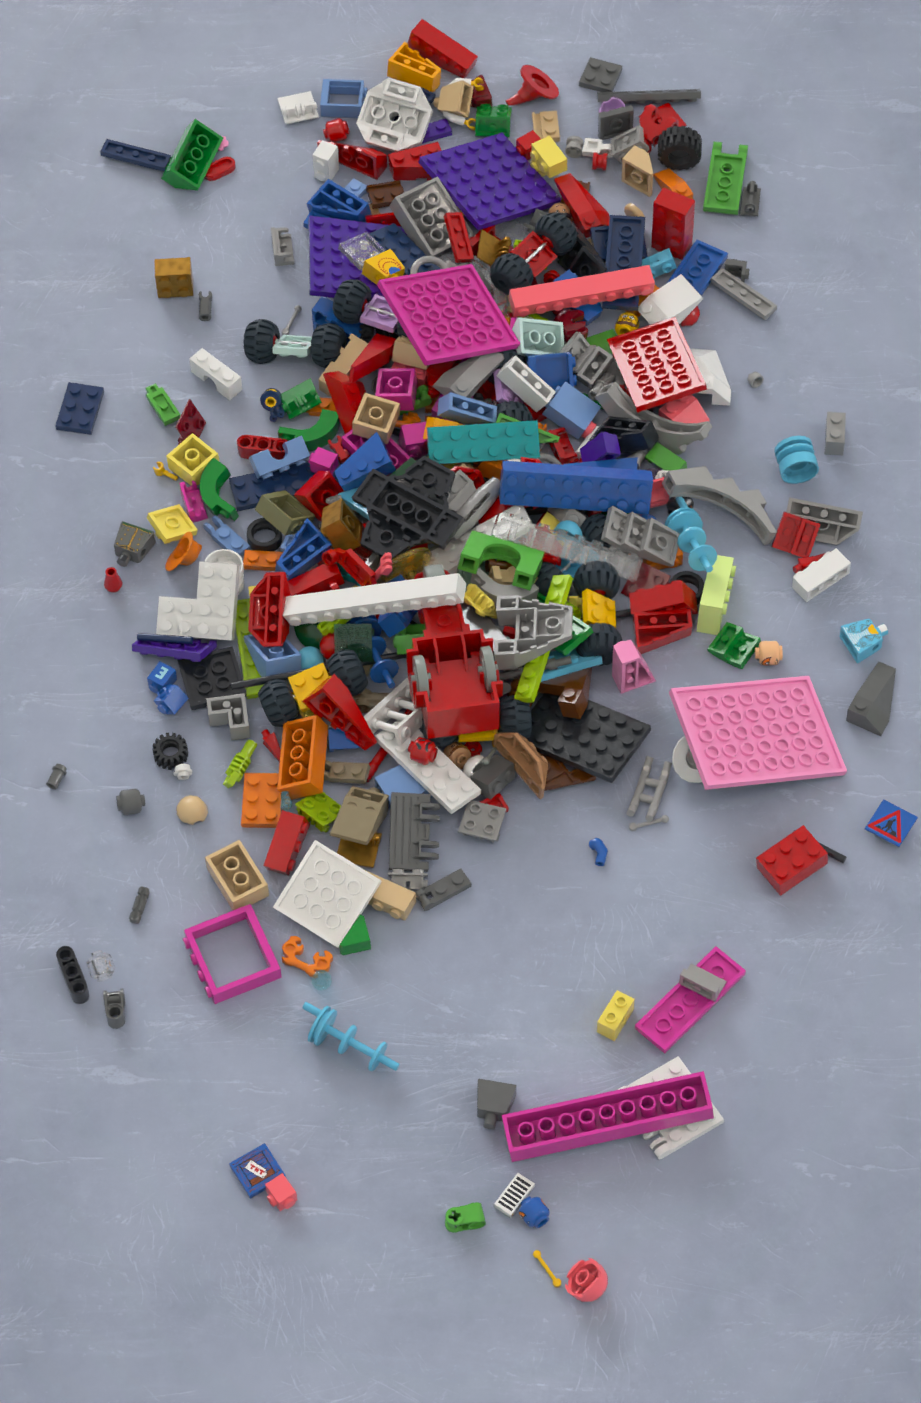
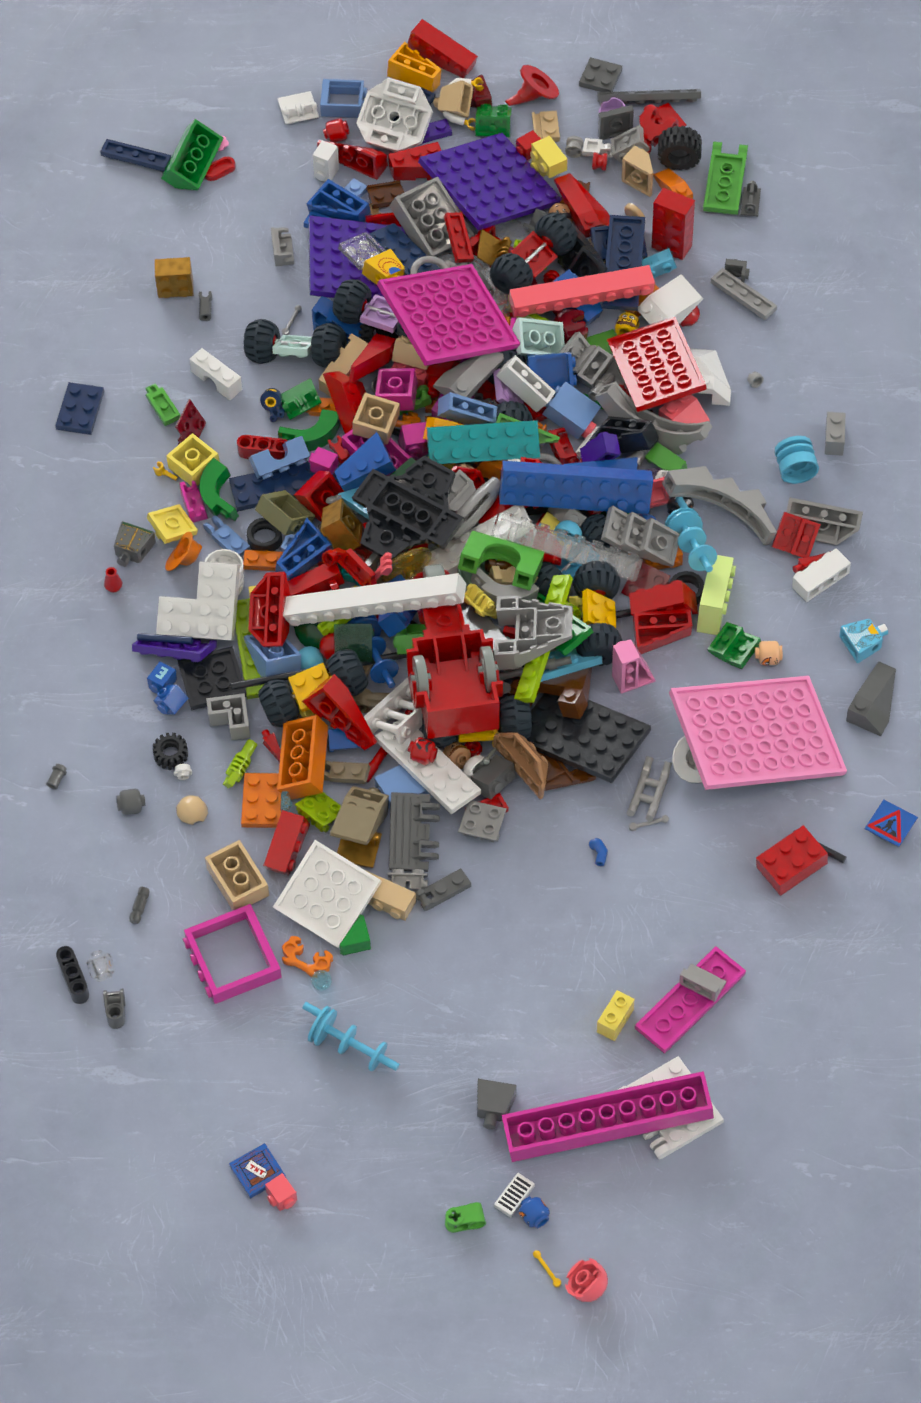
blue plate [666,240,728,296] -> none

